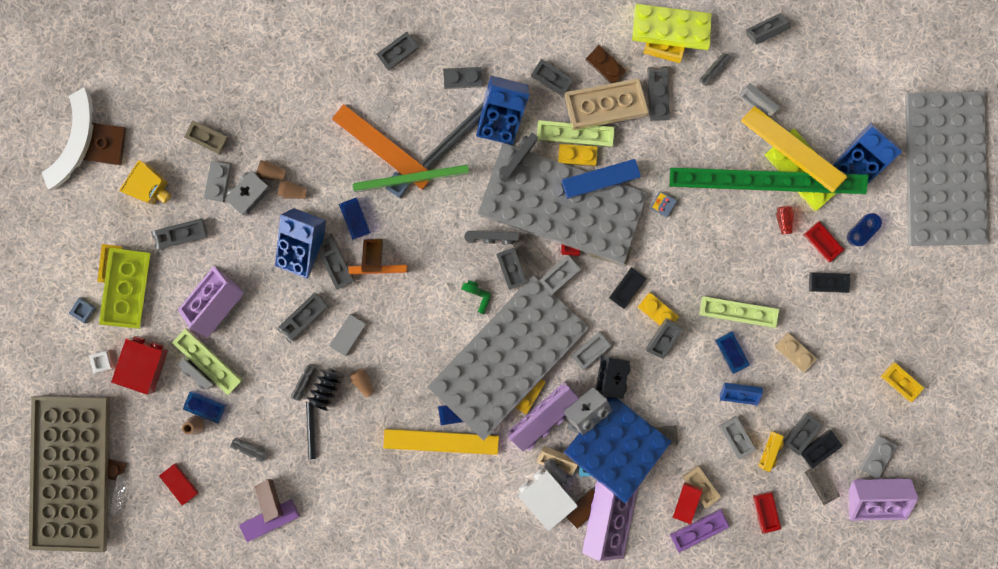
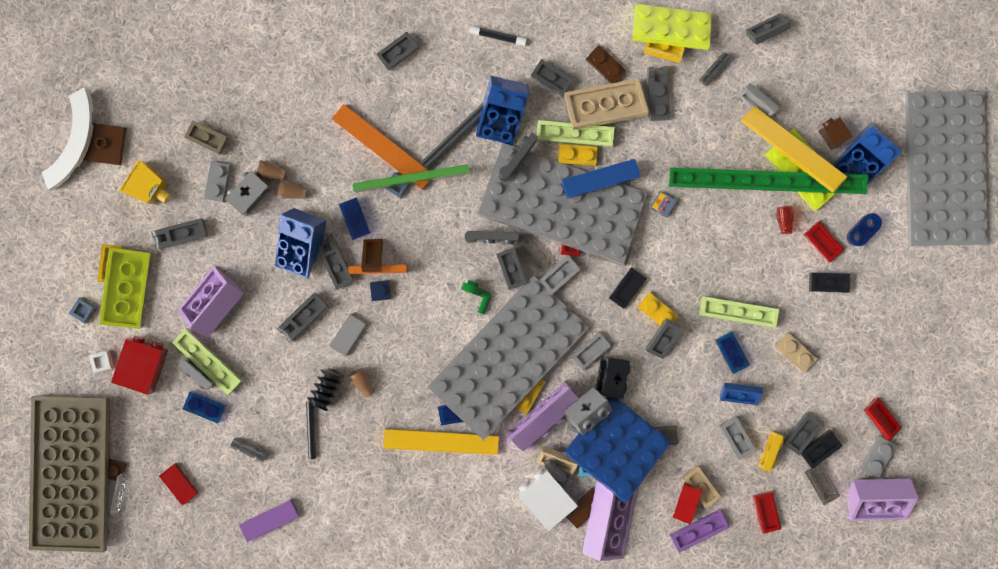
medium nougat cone [182,416,204,435] -> none
slope [254,479,284,523] -> none
flat silver axle [291,365,316,401] -> none
dark grey plate [443,67,482,89] -> none
yellow plate [880,362,924,403] -> none
none -> dark blue plate [370,280,391,301]
none -> black bar [469,25,527,46]
none -> reddish brown brick [818,117,853,150]
none -> red tile [864,397,902,440]

